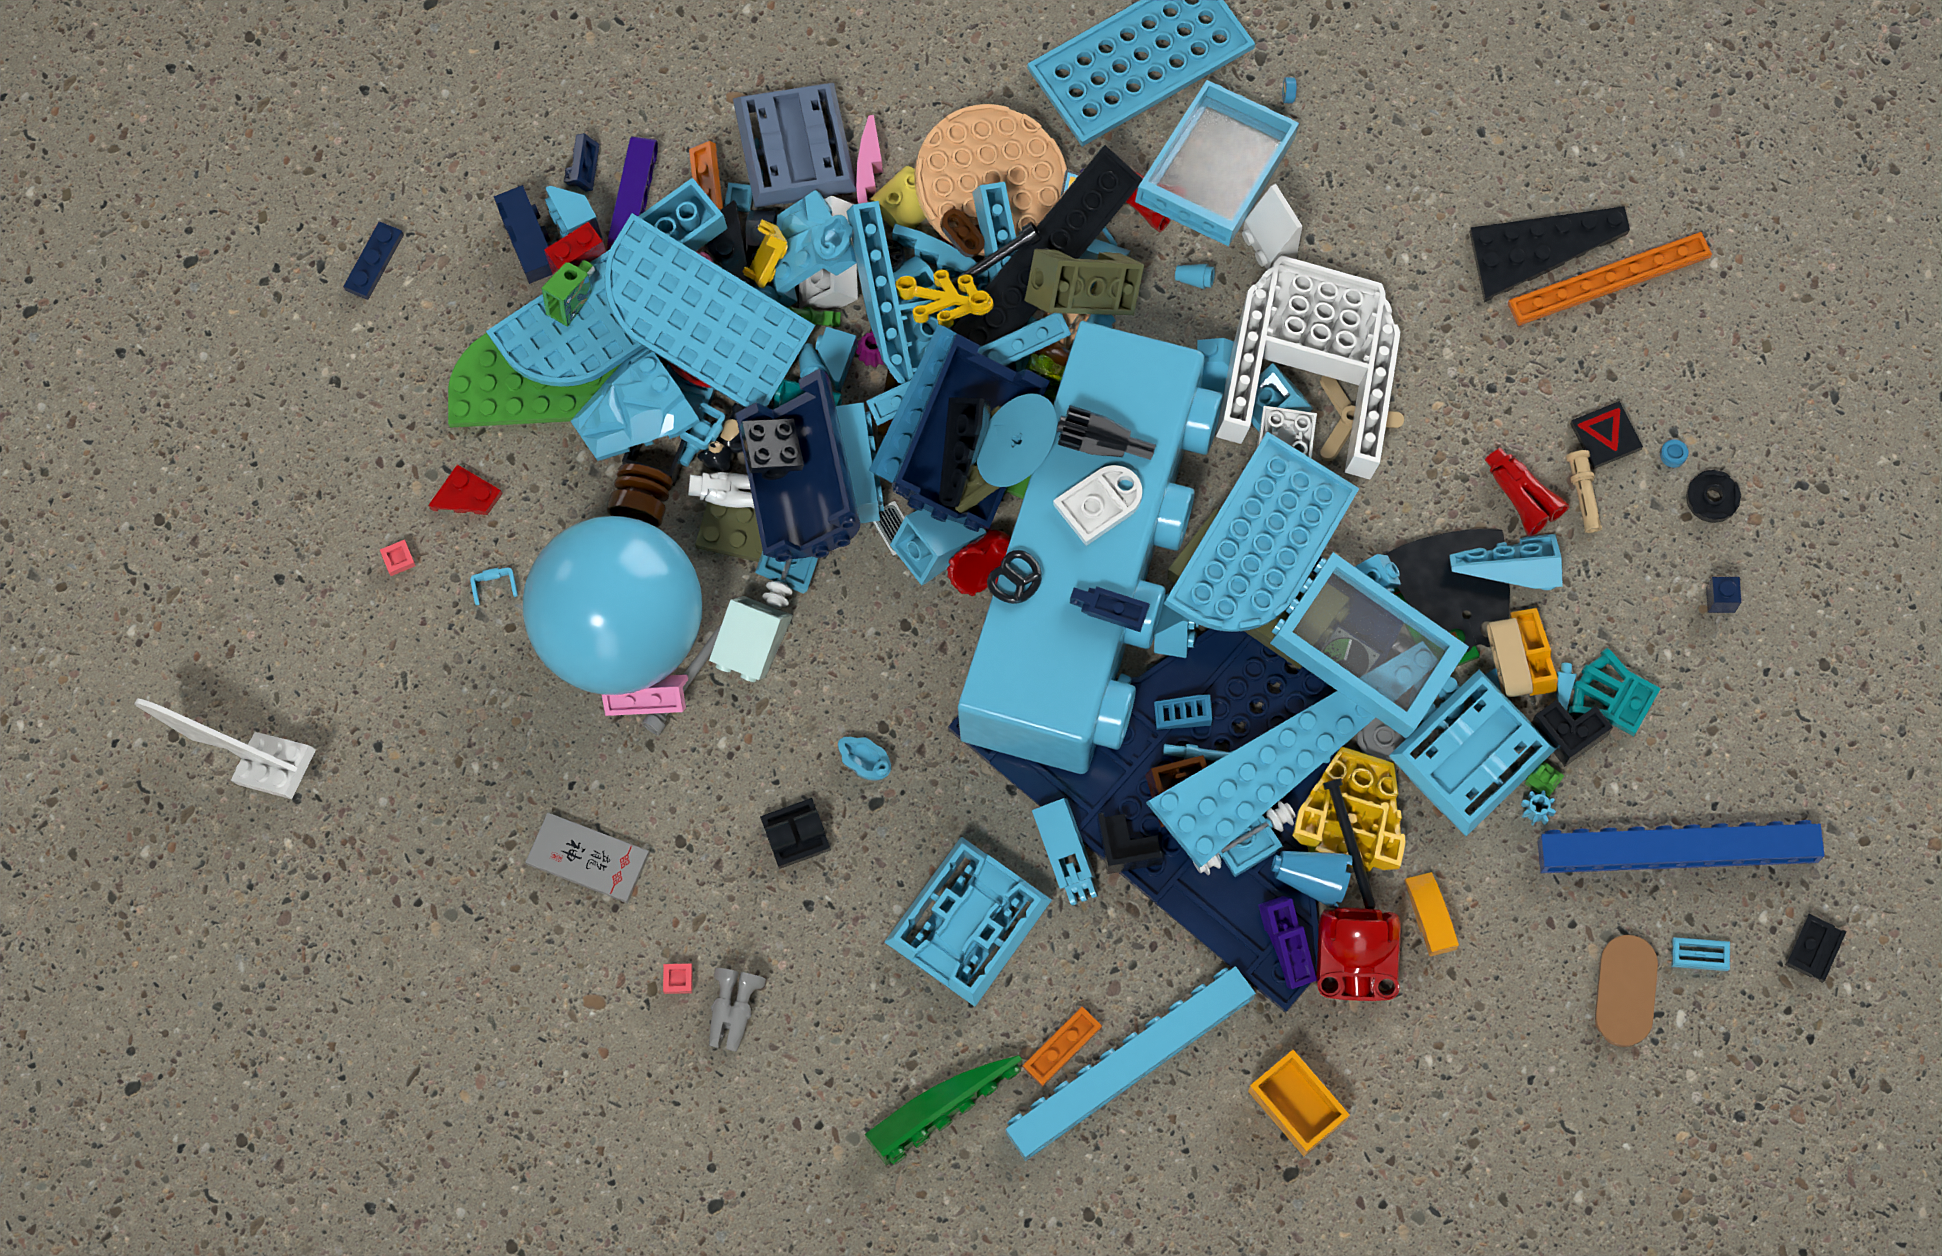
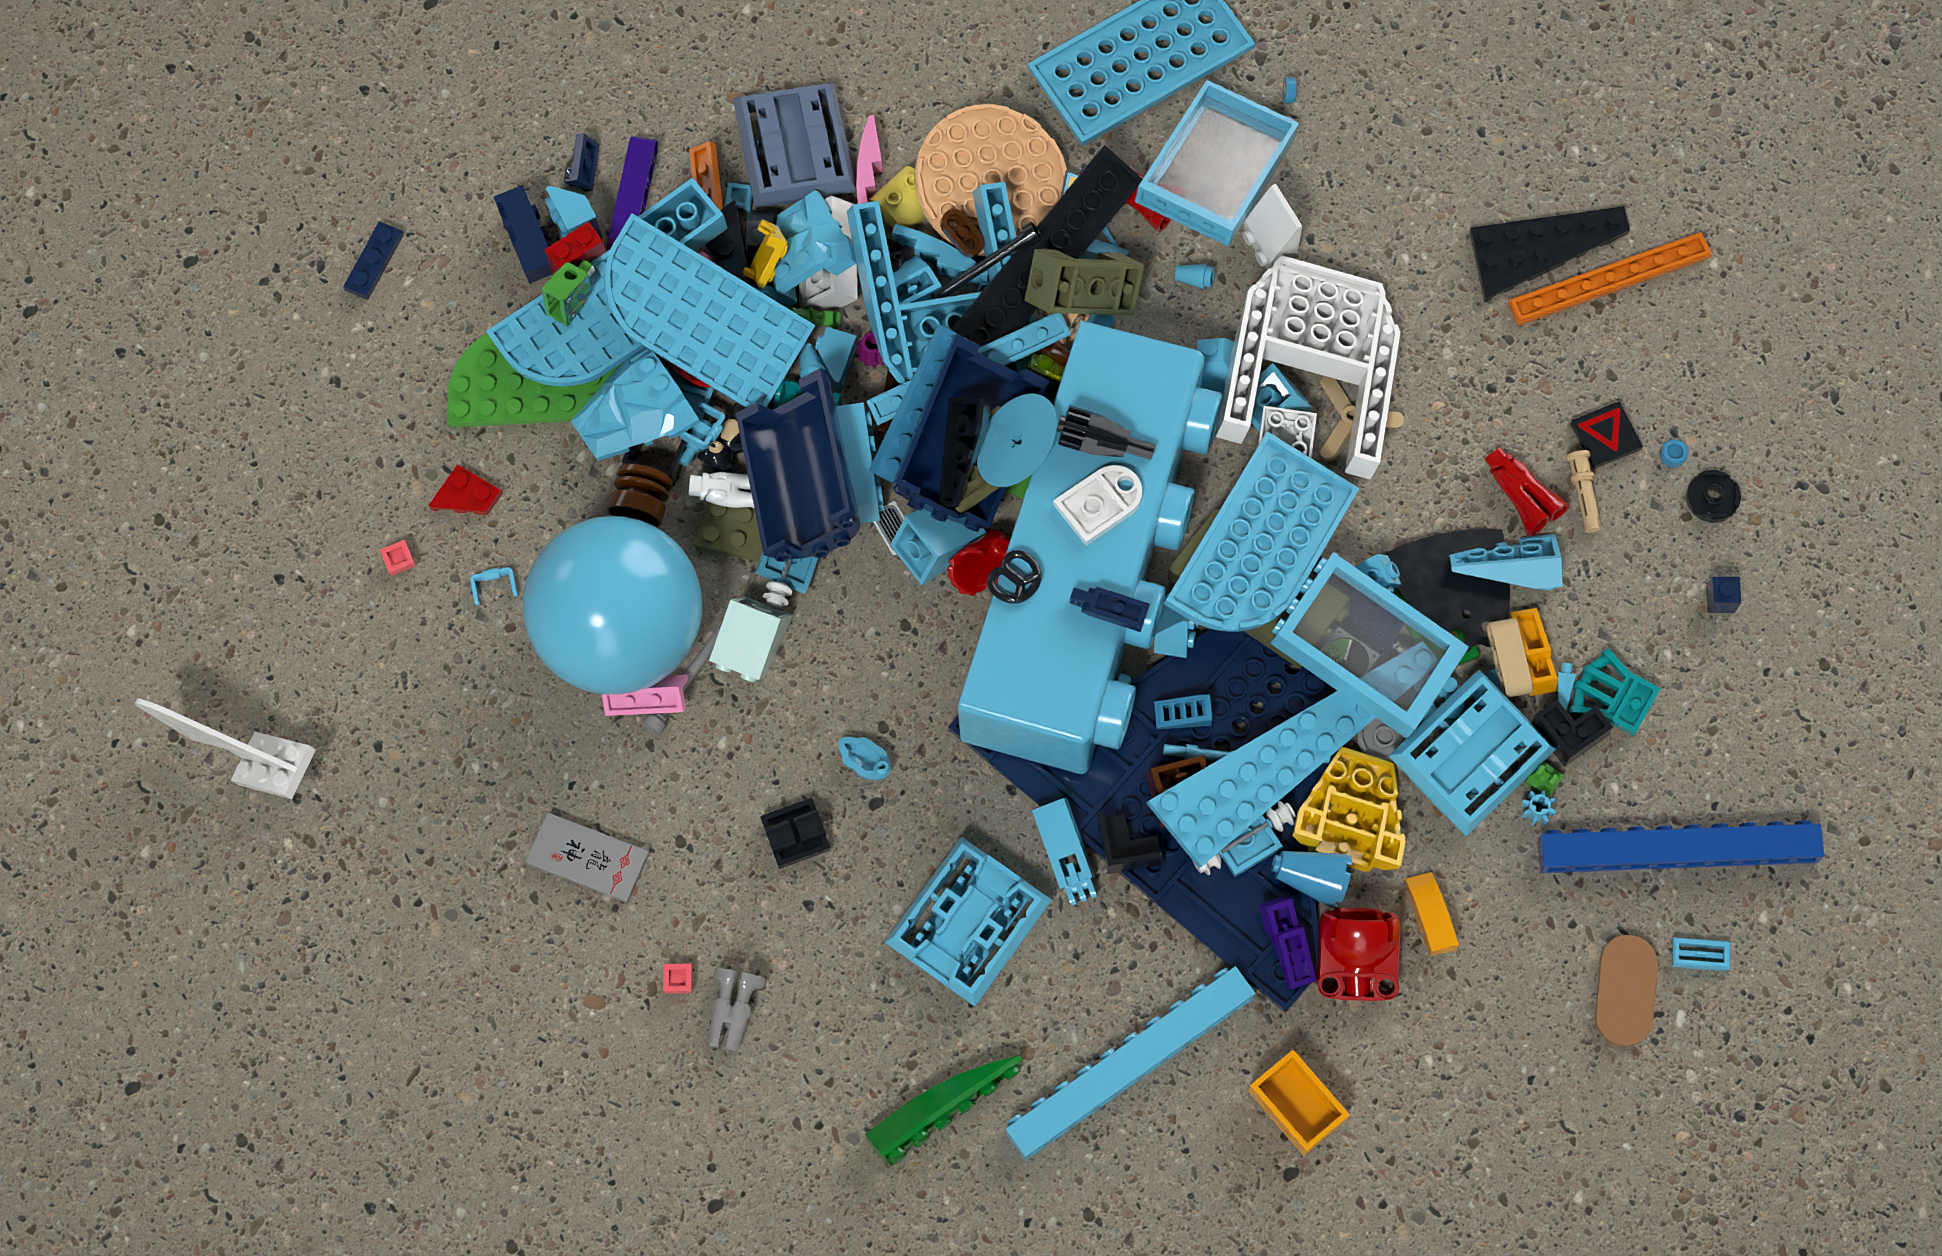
black plate [740,419,804,480] -> none
medium azure arm [814,215,853,261] -> none
yellow plant [895,270,993,328] -> none
orange plate [1022,1007,1102,1087] -> none
black bar [1323,778,1376,909] -> none
black plate [1785,914,1847,983] -> none

